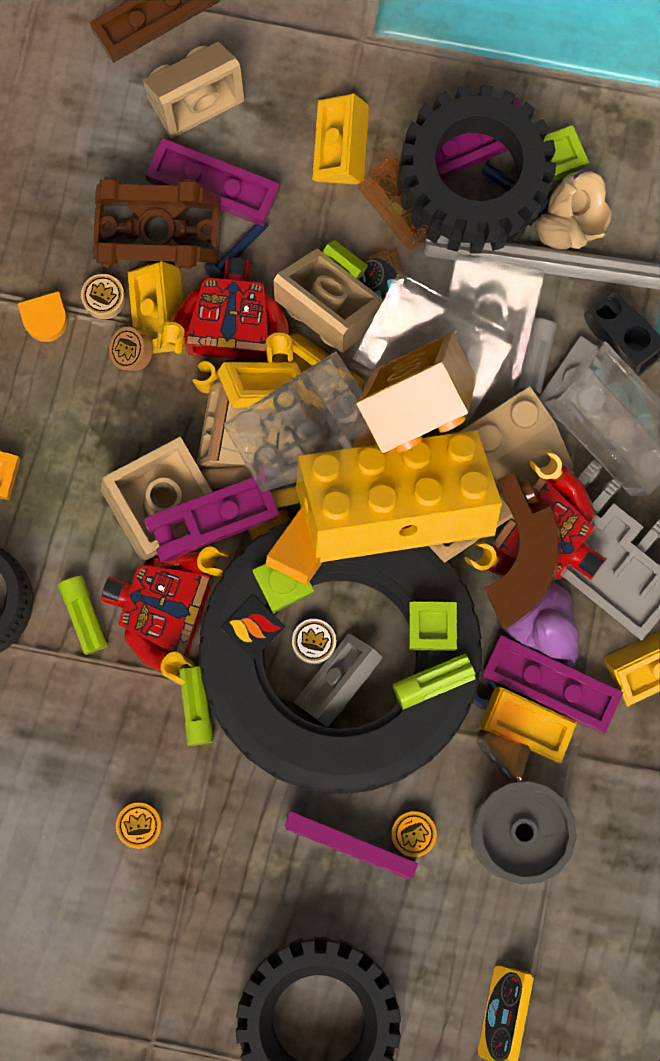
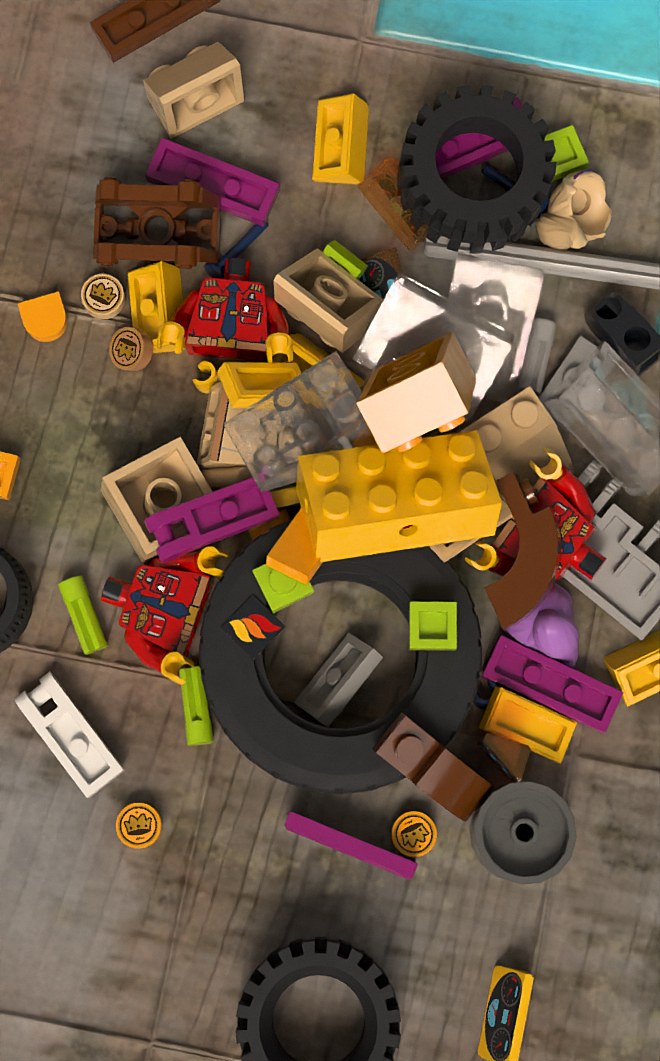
tile [292,619,336,664] -> none
lime piece [392,654,476,710] -> none
none -> white plate [14,671,125,798]
none -> reddish brown arch [372,712,494,822]

